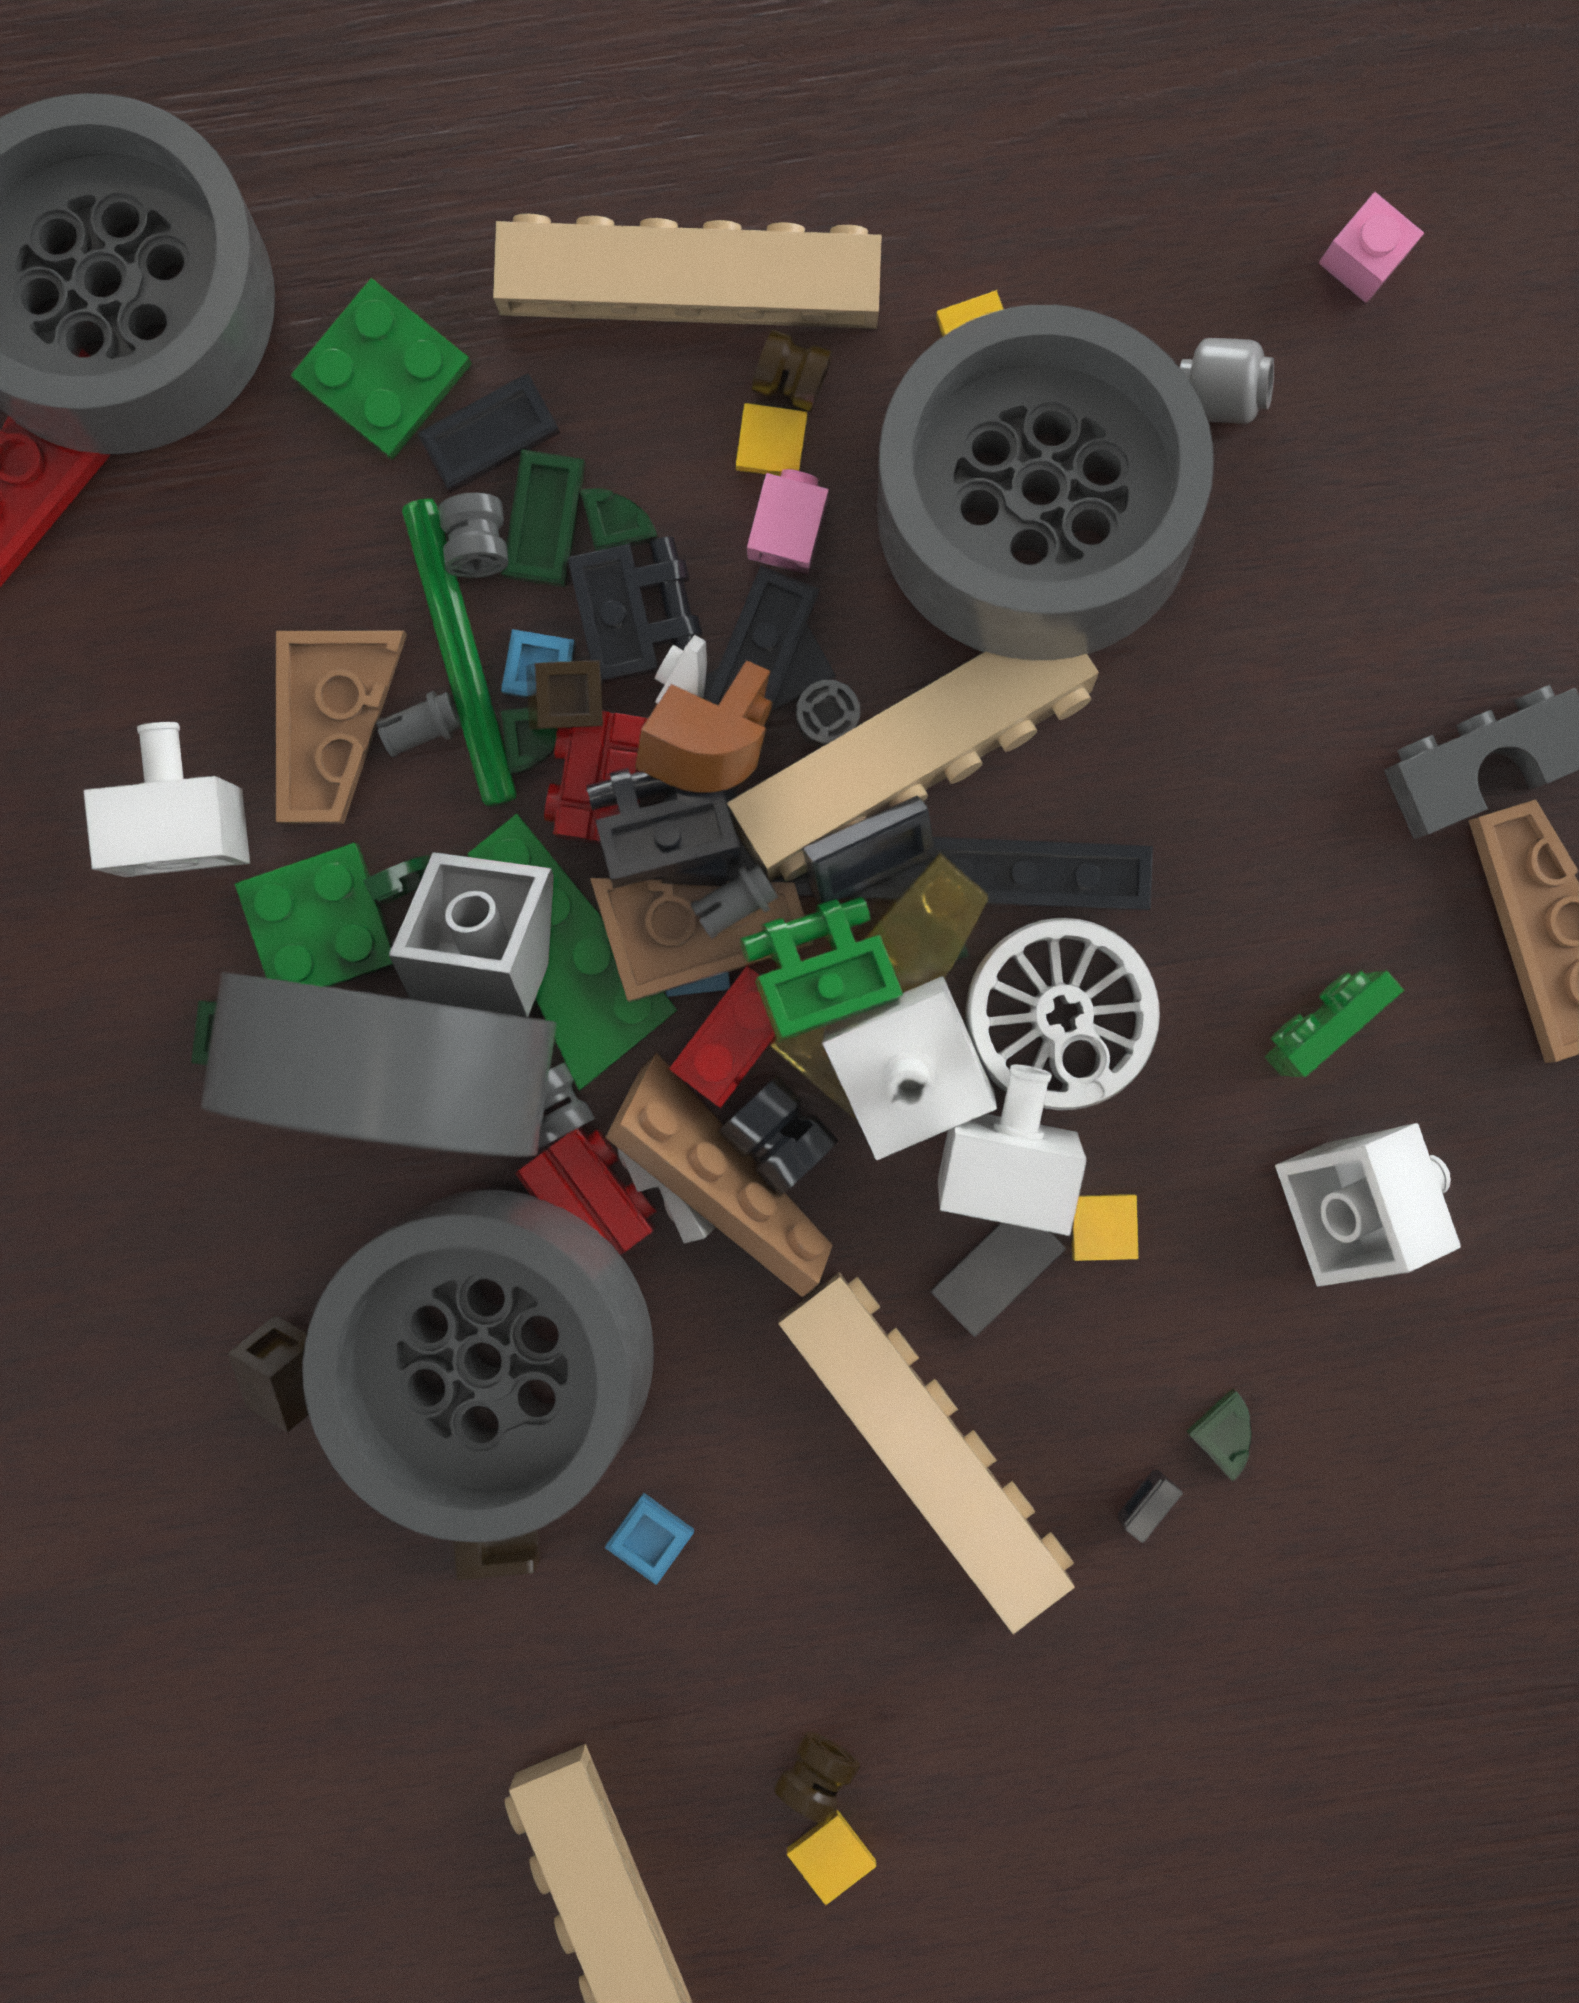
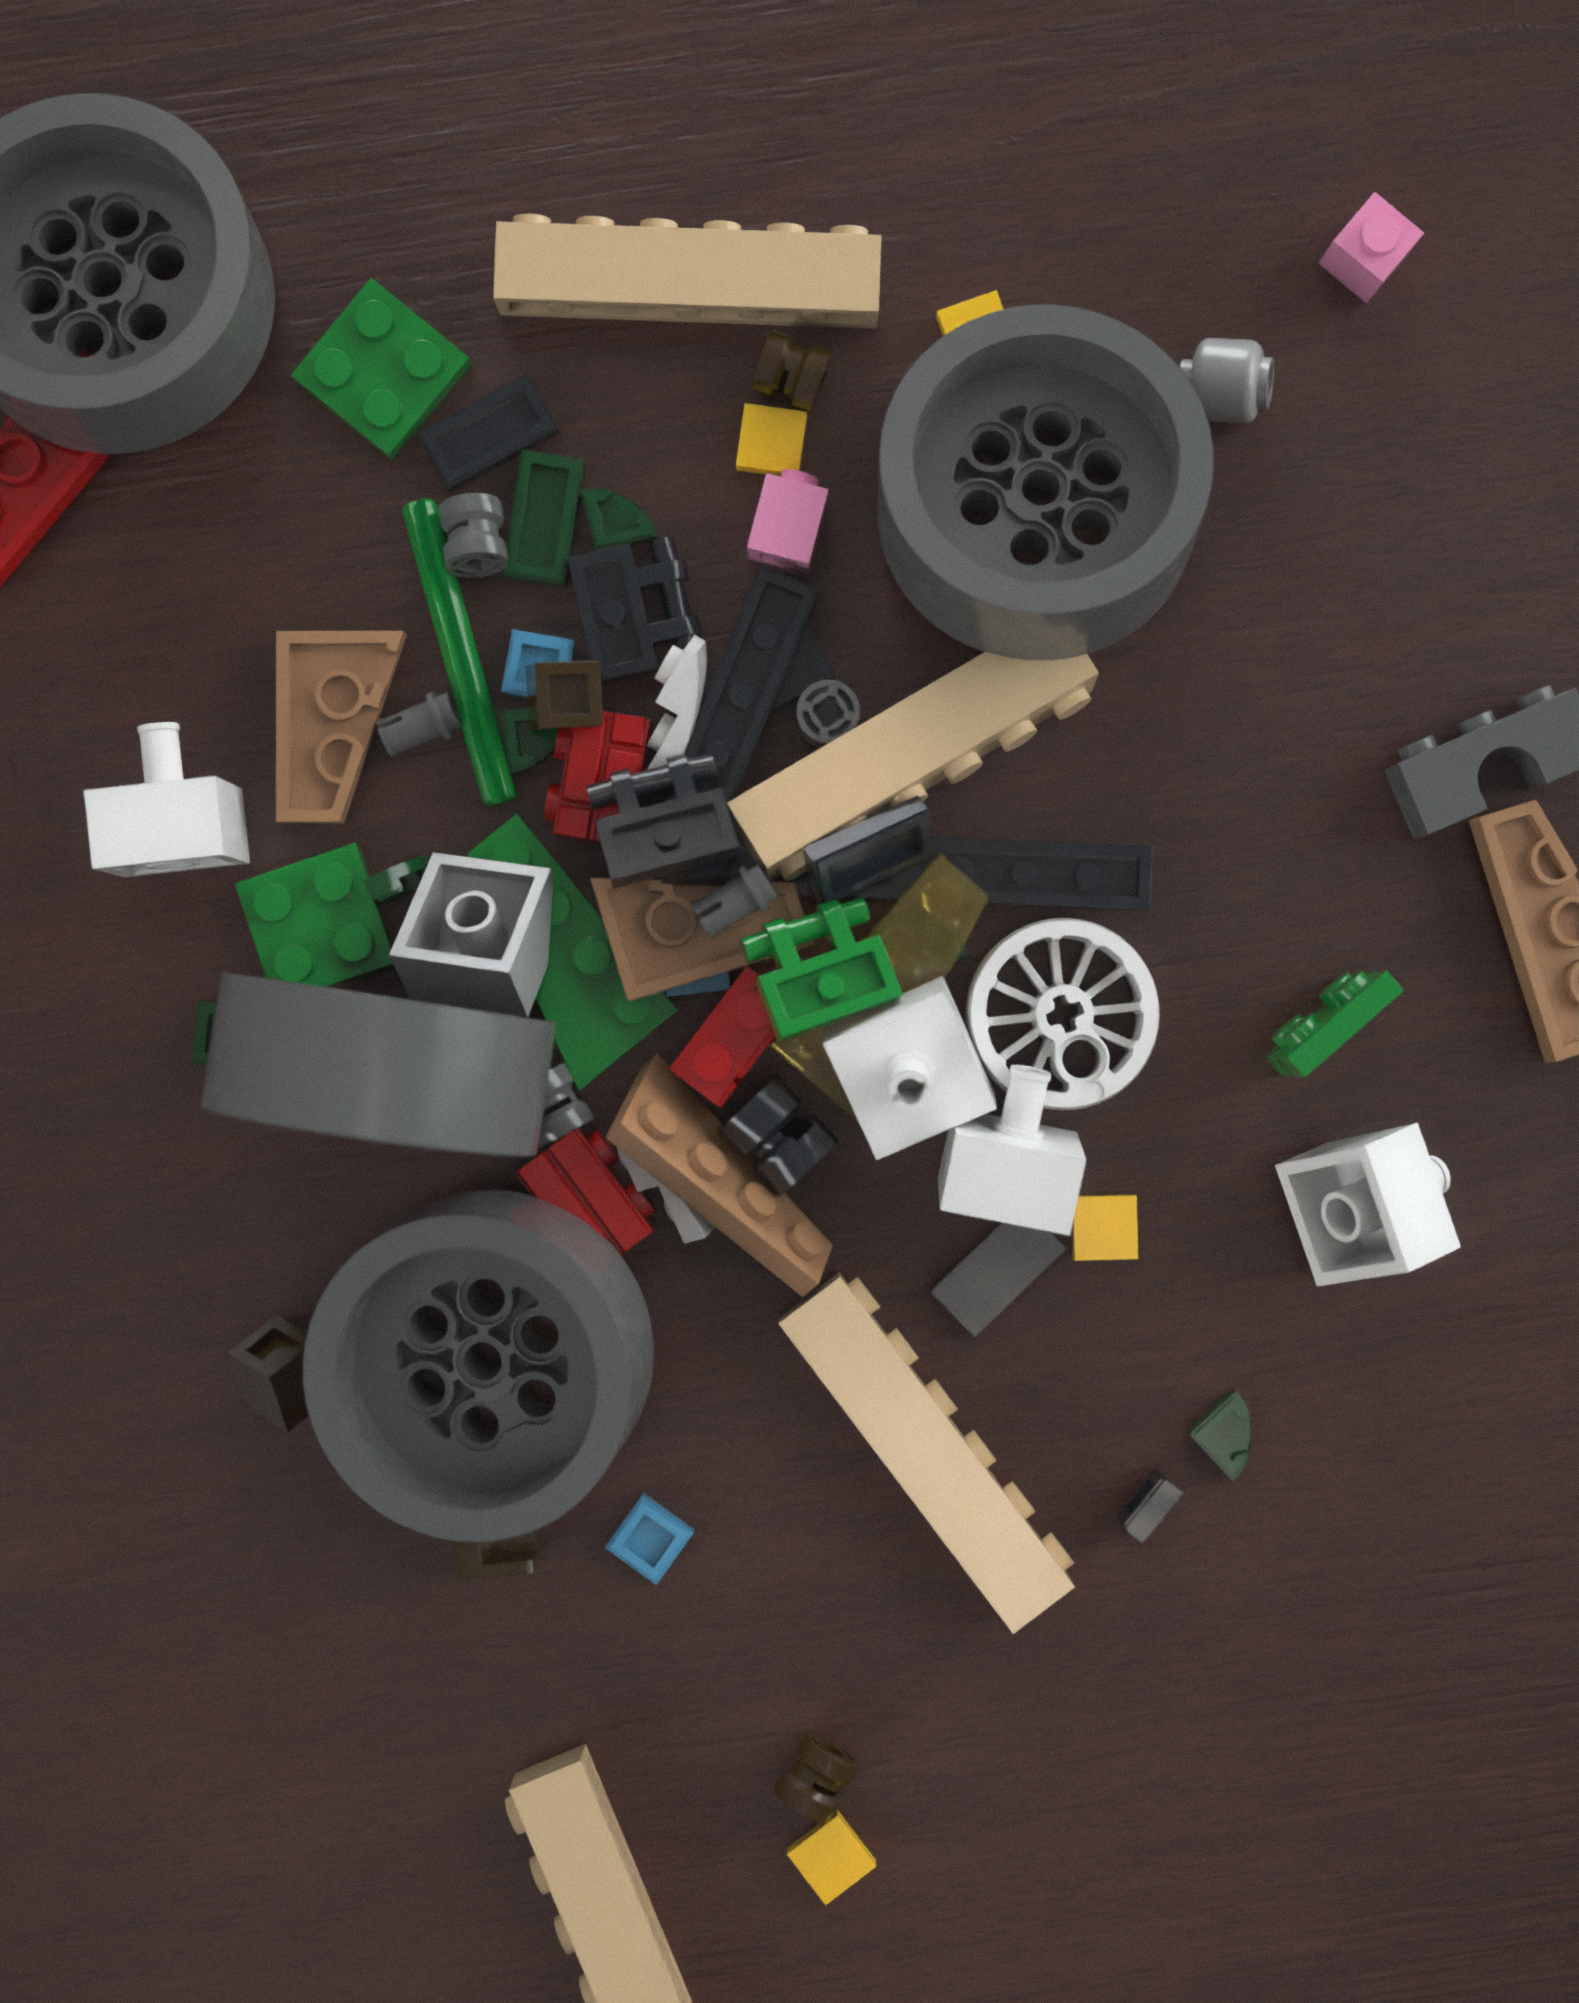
dark orange brick [635,660,772,793] -> none

